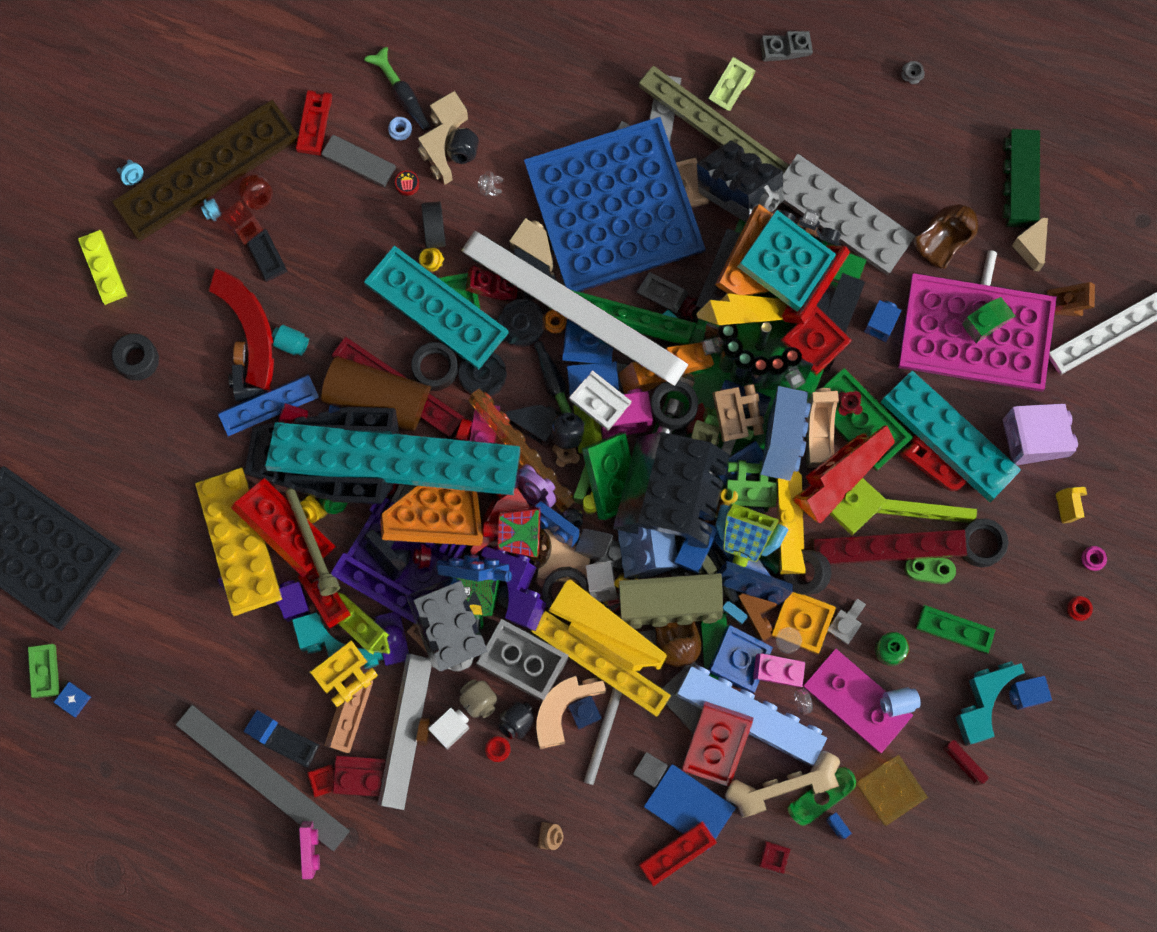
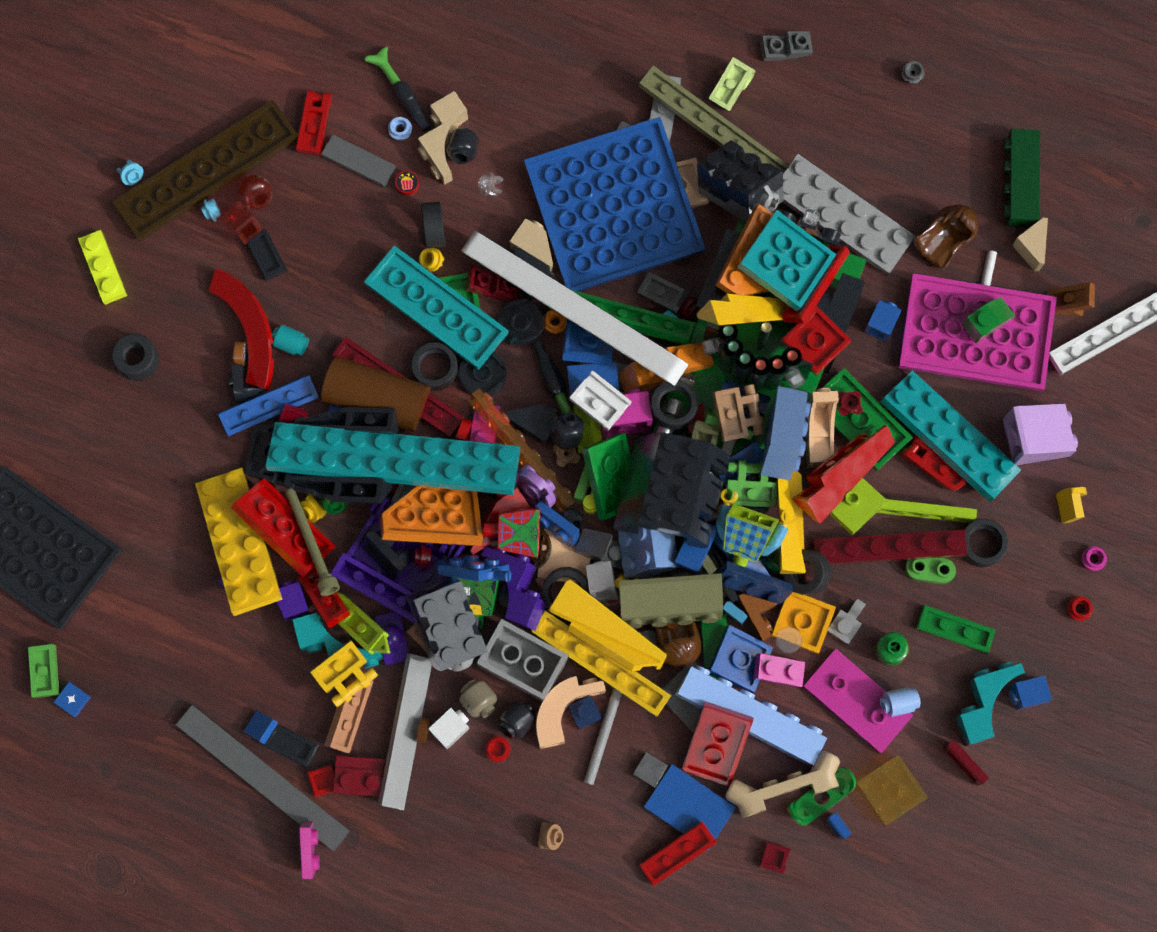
clear tile [794,689,813,715] -> none

